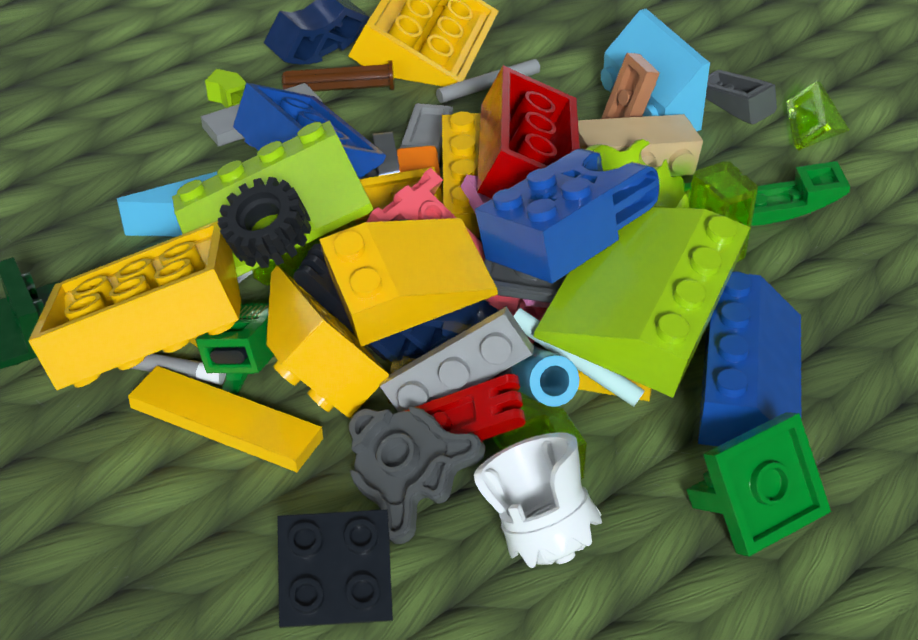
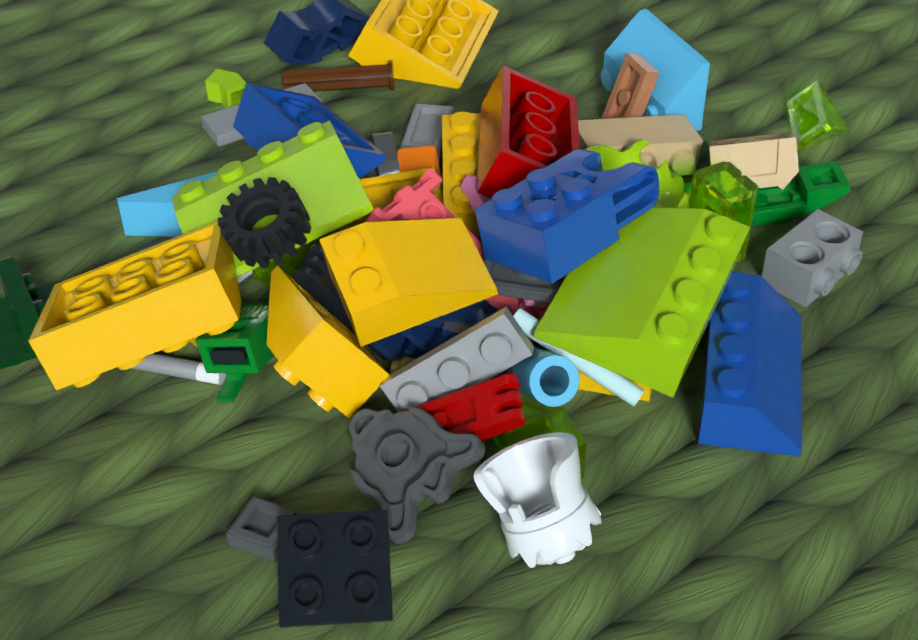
yellow tile [128,366,323,472] -> none
light grey bar [436,59,540,103] -> none
green bracket [686,412,831,557] -> none
dark grey slope [706,69,777,125] -> none
none -> dark grey tile [226,496,300,562]
none -> tan slope [708,132,799,195]
none -> light grey brick [762,209,863,308]

